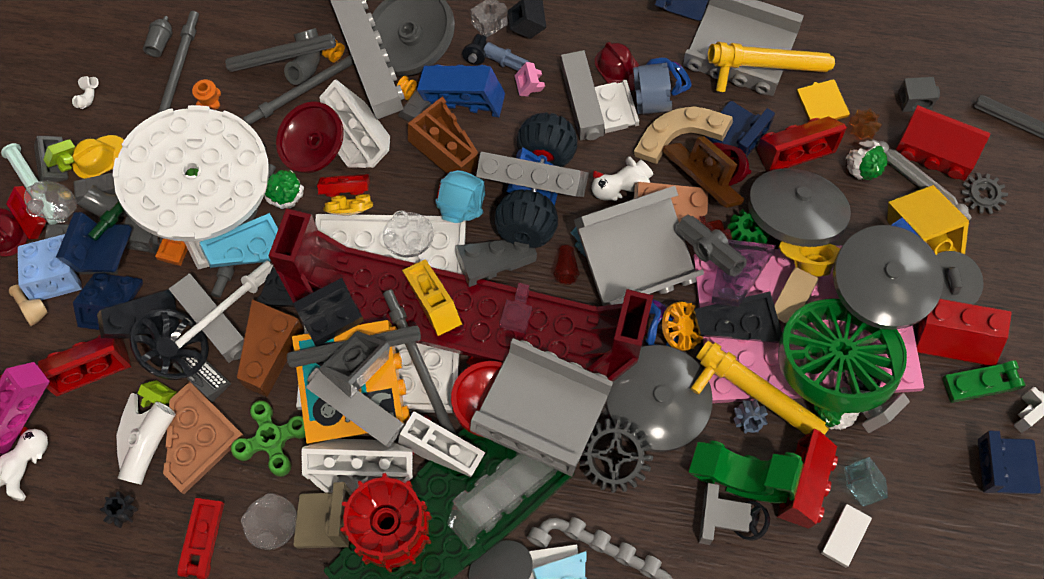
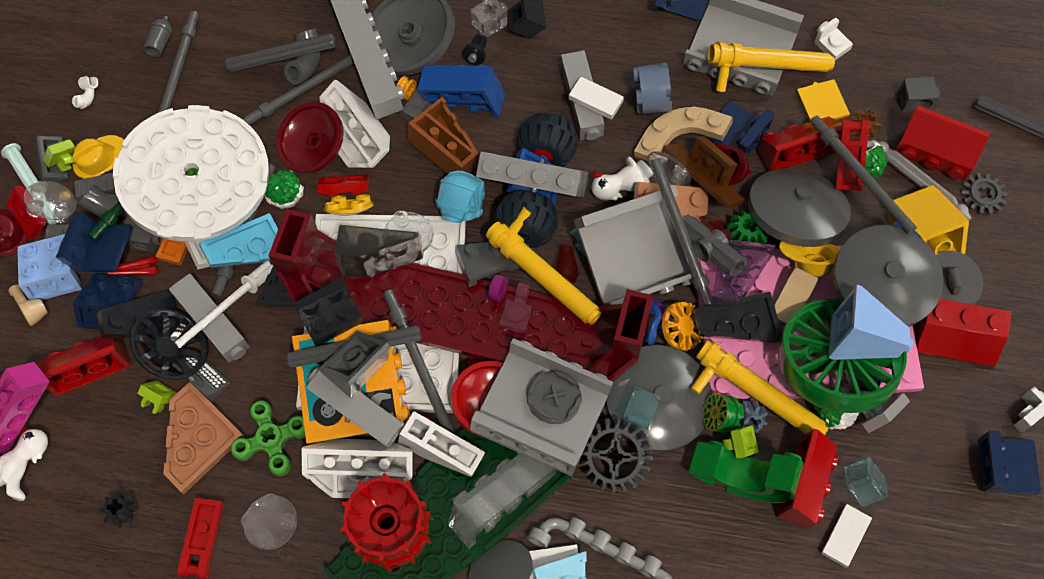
white pin [116,393,176,485] -> none
orange brick [192,79,221,110] -> none
dark orange wedge [237,299,304,397] -> none
dark tan bracket [293,482,353,548] -> none
light orange bush [322,39,345,62] -> none
yellow slope [402,259,462,336] -> none
sand blue axle [484,42,529,71] -> none
bright pink tile [514,62,545,97] -> none
dark red piece [595,42,640,92] -> none
white plate [595,80,639,133] -> none
blue piece [646,58,692,96] -> none
light grey piece [699,483,770,545] -> none
green plate [942,361,1026,403] -> none
none -> red piece [107,256,159,276]
none -> clear smoke slope [334,225,424,279]
none -> yellow cylinder [486,207,601,325]
none -> magenta tile [488,274,508,302]
none -> dark grey tile [527,371,582,424]
none -> white tile [569,77,624,120]
none -> clear light blue panel [623,386,660,430]
none -> clear dish [648,151,691,186]
none -> dark grey bar [650,158,715,306]
none -> green wheel [702,393,744,434]
none -> lime tile [723,425,759,458]
none -> dark grey bar [810,115,917,234]
none -> white bracket [814,18,853,60]
none -> light blue slope [828,285,913,360]
none -> red plate [835,118,870,191]

